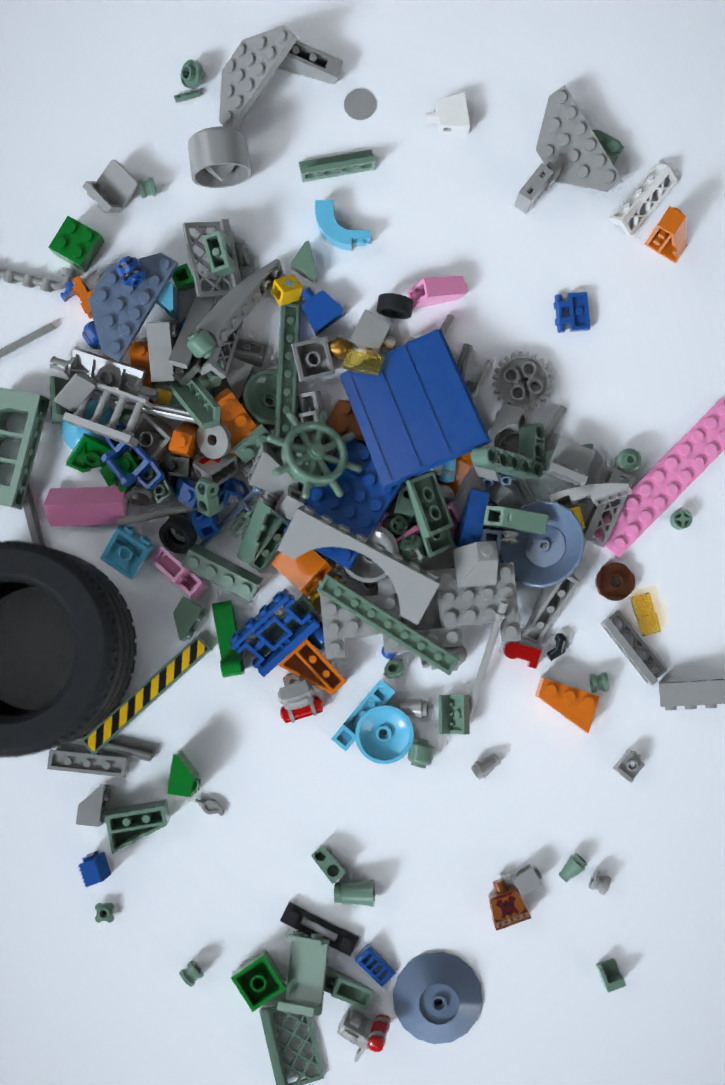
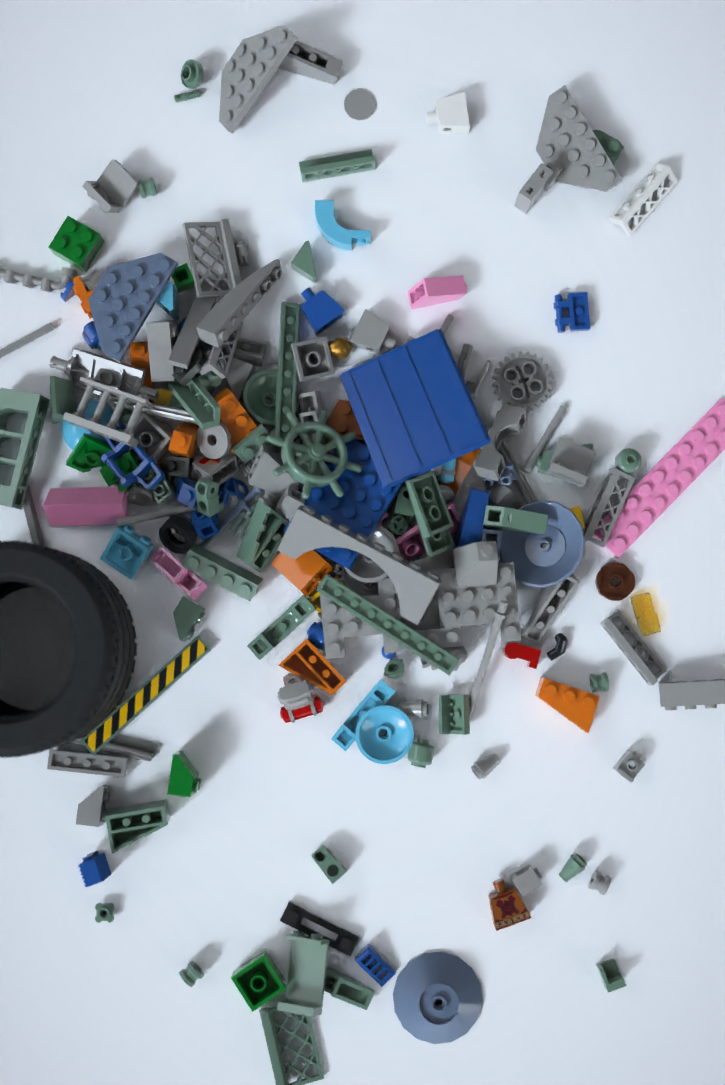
light grey slope [54,373,96,411] -> none
blue head [116,256,146,286] -> none
light grey piece [187,126,251,188] -> none
sand green head [187,328,216,359] -> none
light grey piece [195,798,224,816] -> none
sand green brick [202,230,238,277] -> none
green beam [212,600,245,678] -> none
blue fence [230,589,320,677] -> none
yellow brick [271,274,303,306] -> none
sand green plant [334,879,375,907] -> none
light grey piece [337,1008,391,1063] -> none
clear yellow slope [343,349,385,375] -> none
black tyre [376,293,414,319] -> none
sand green head [399,535,426,564] -> none
sand green beam [471,423,545,479] -> none
light grey bush [501,531,519,544] -> none
light grey slope [549,483,633,507] -> none
orange wedge [644,206,687,264] -> none
sand green wheel [670,509,693,530] -> none

